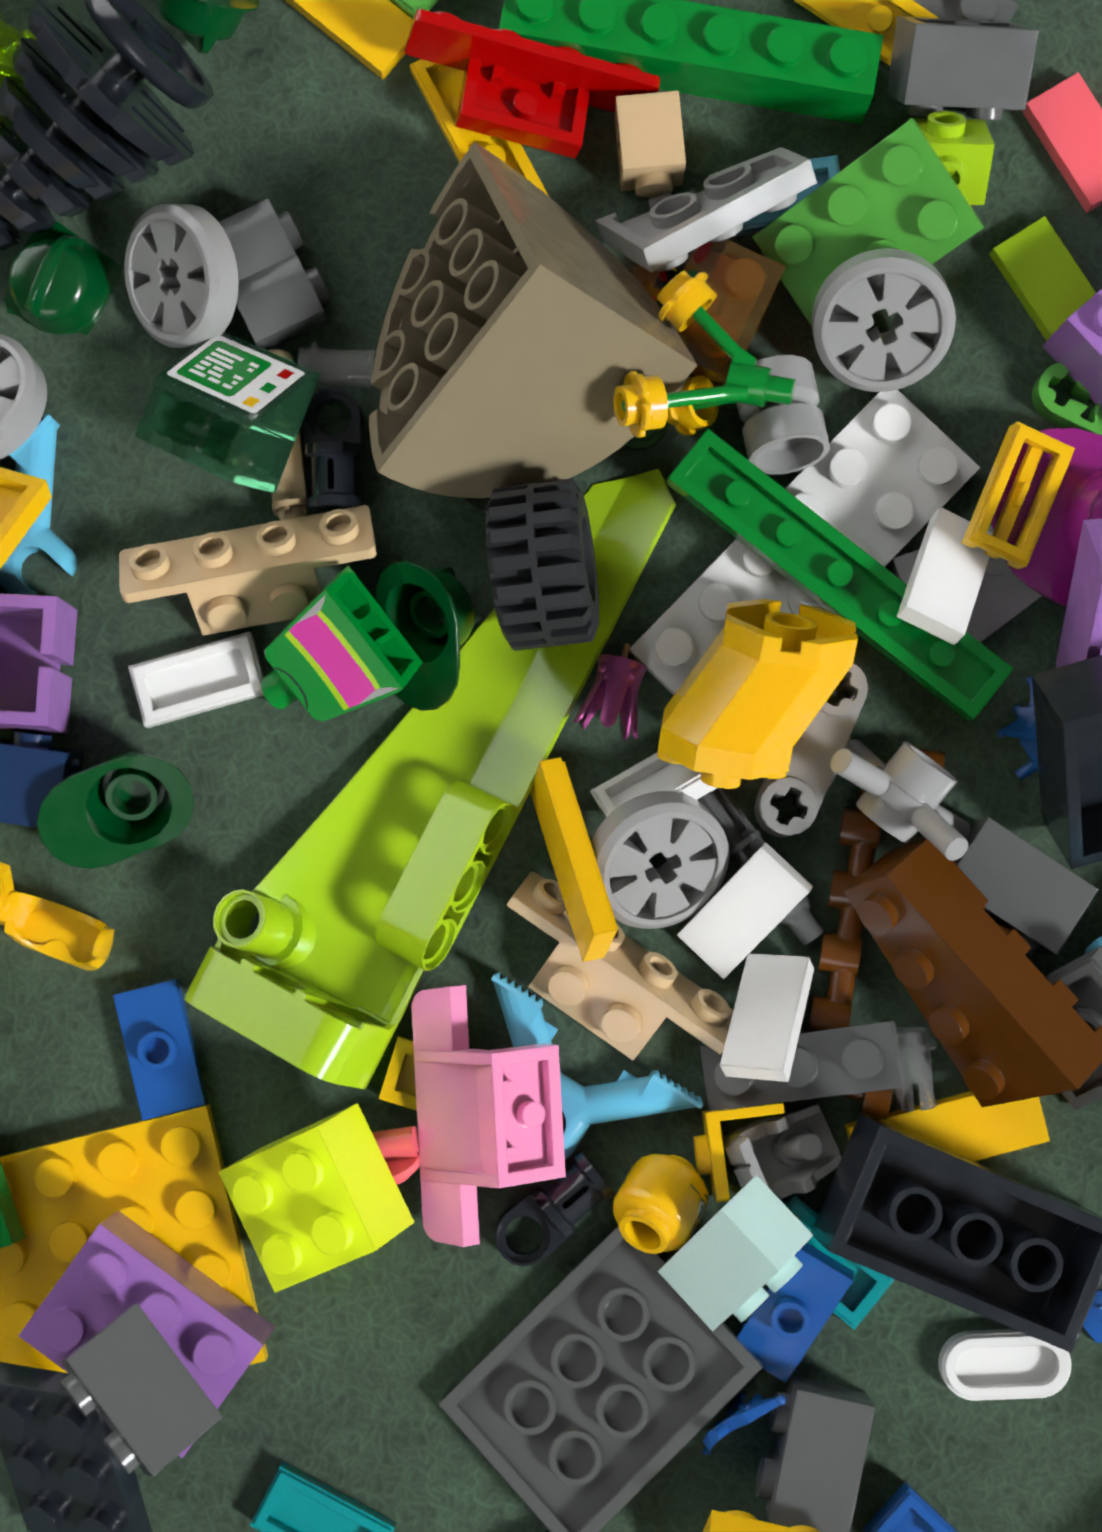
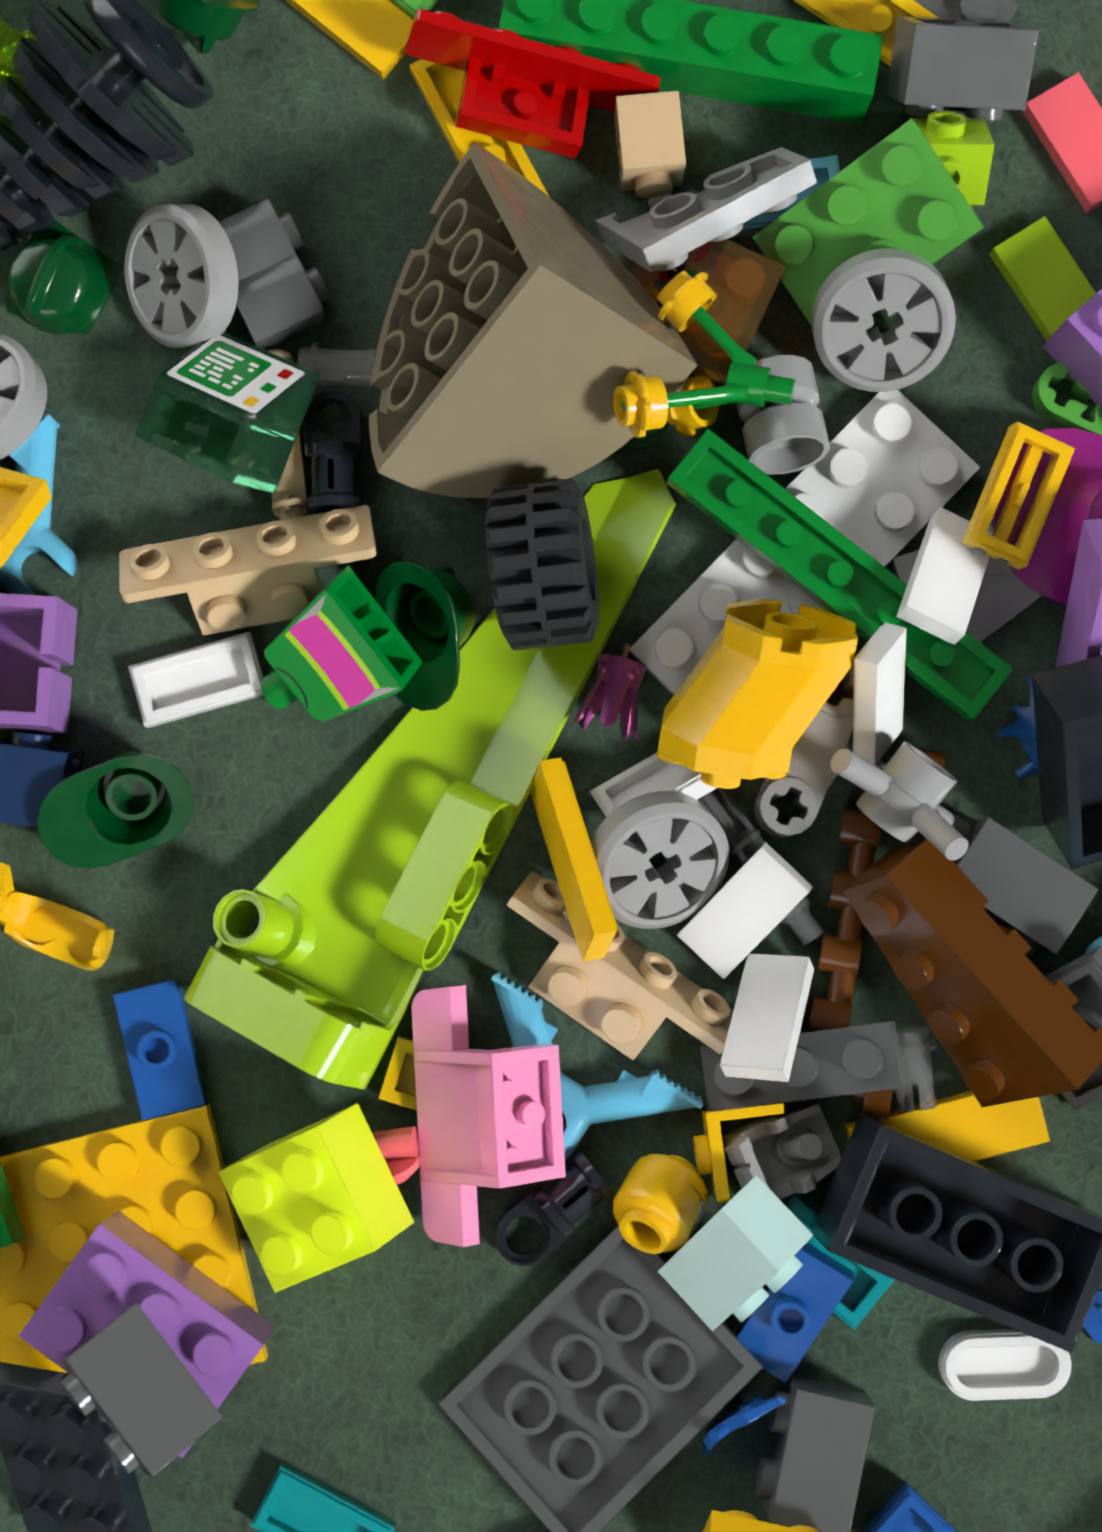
none -> white tile [853,622,907,765]

